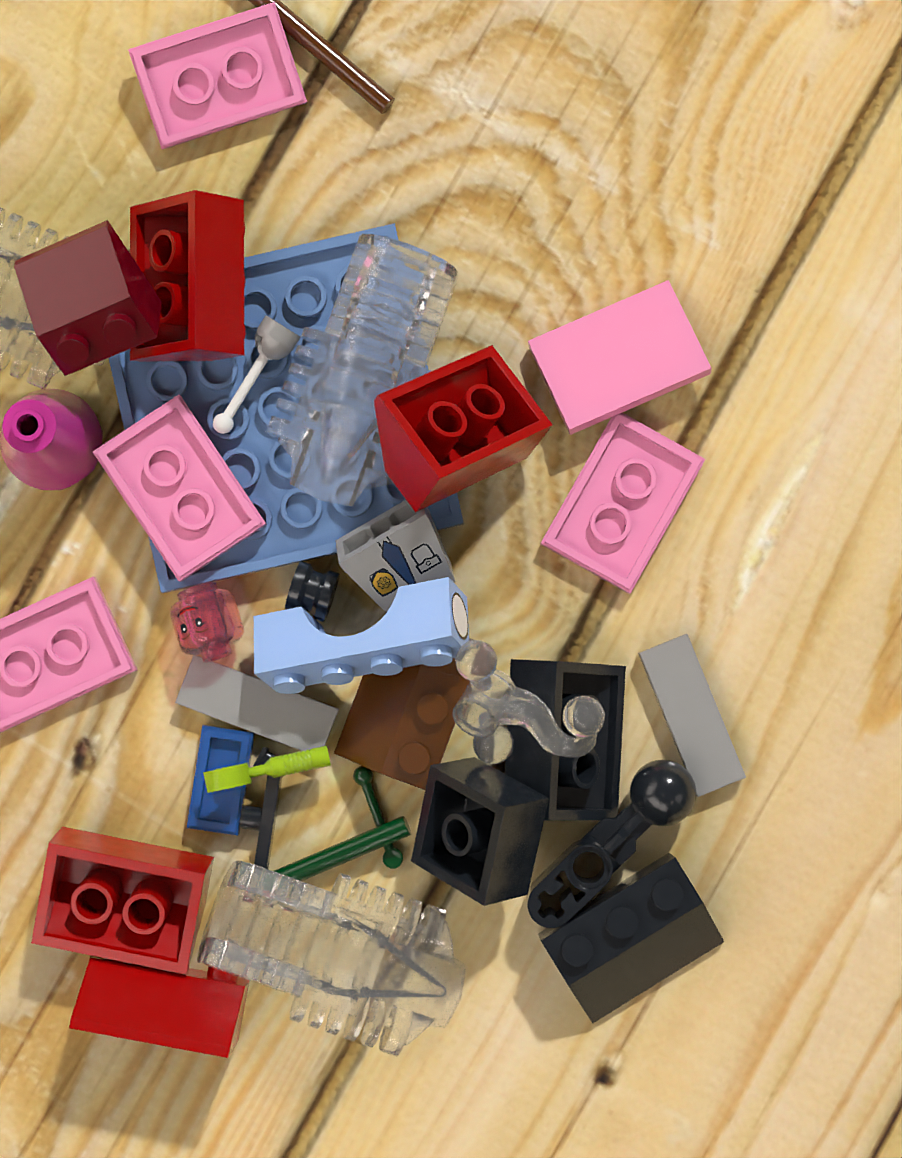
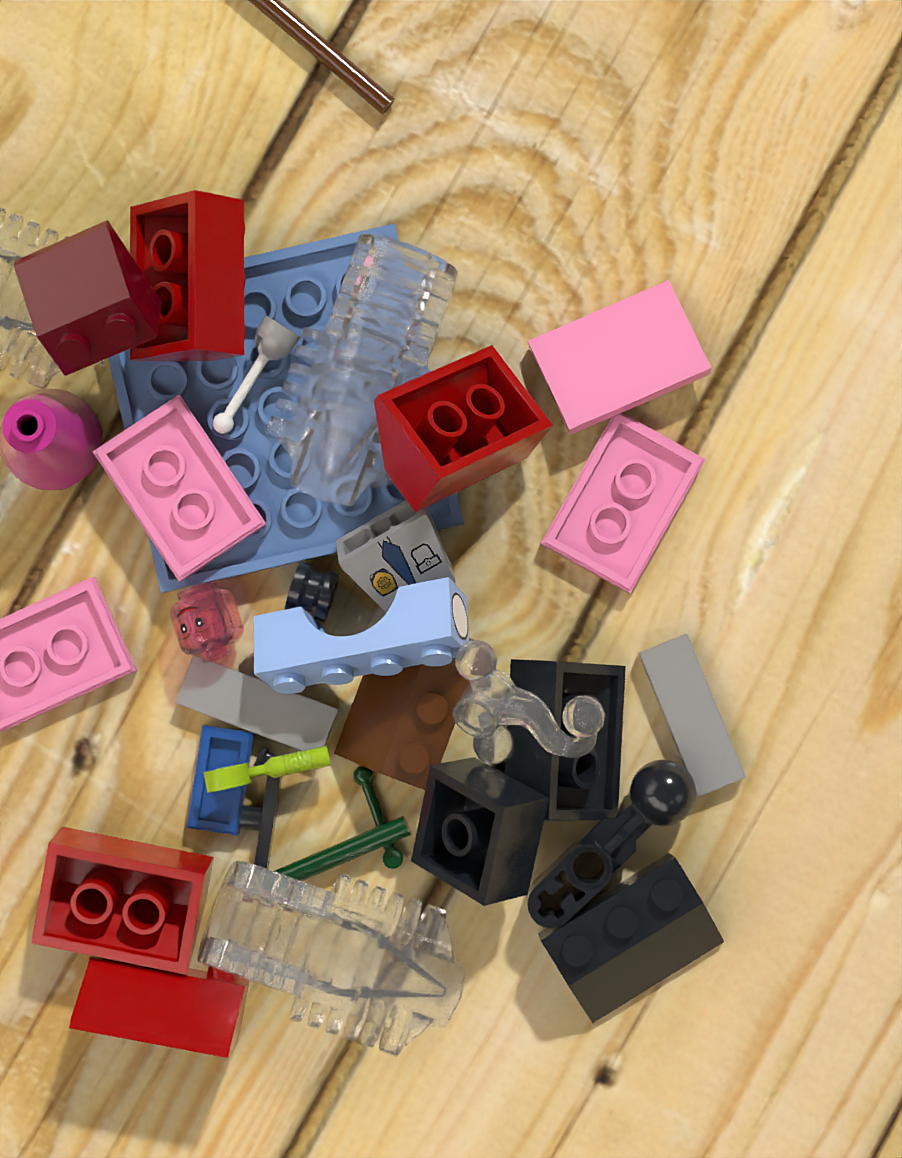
bright pink tile [128,2,307,150] -> none

